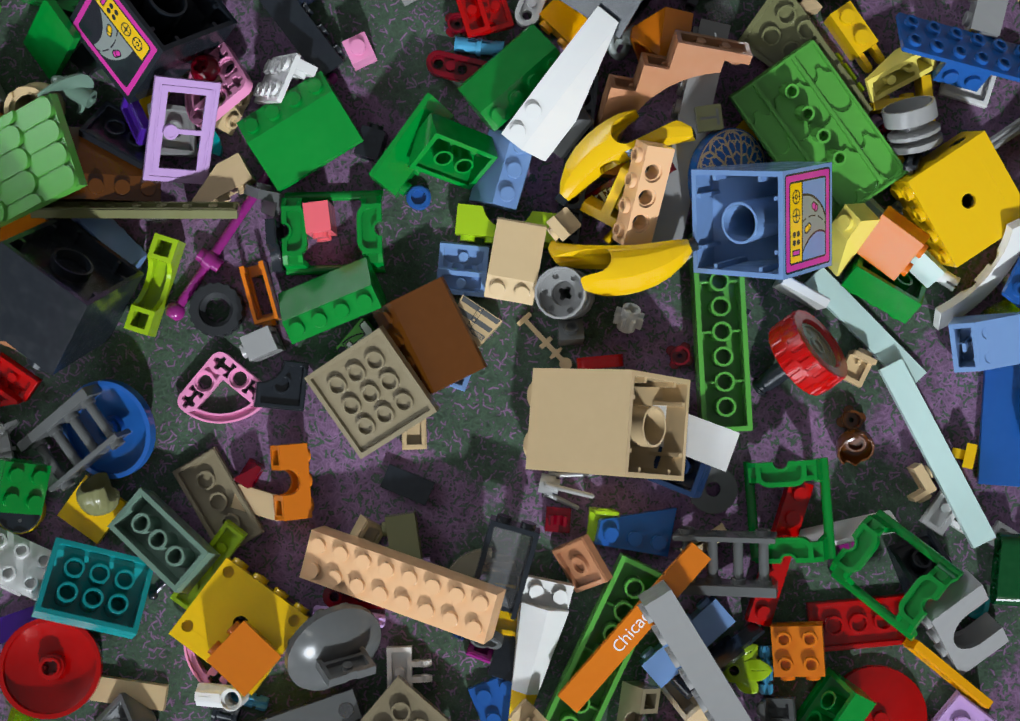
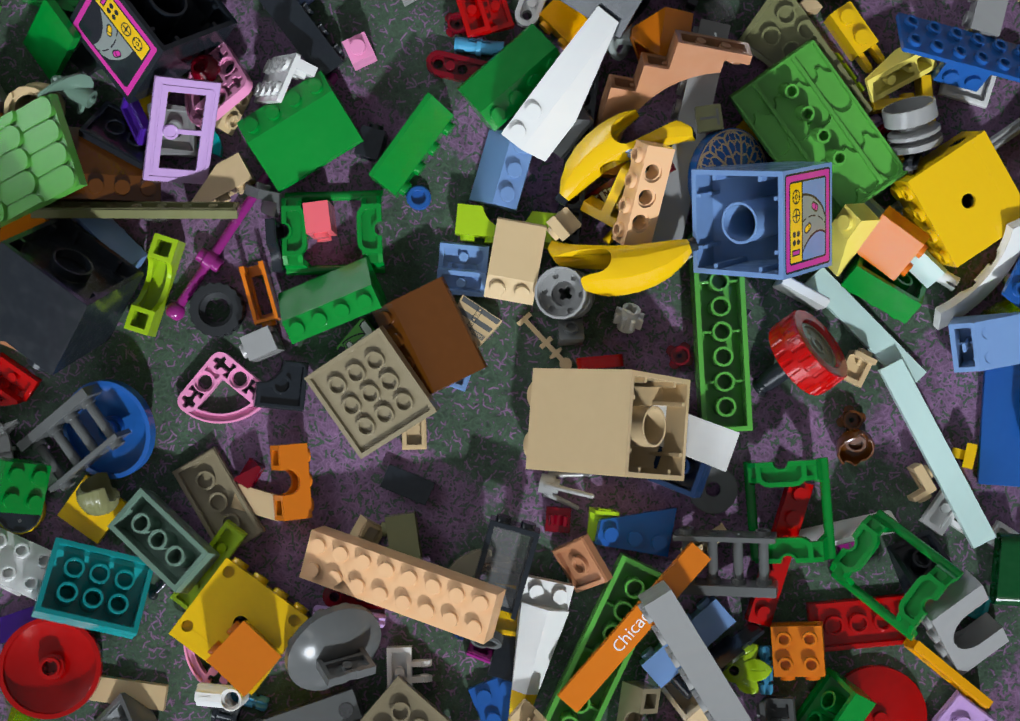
green slope [408,112,498,190] -> none

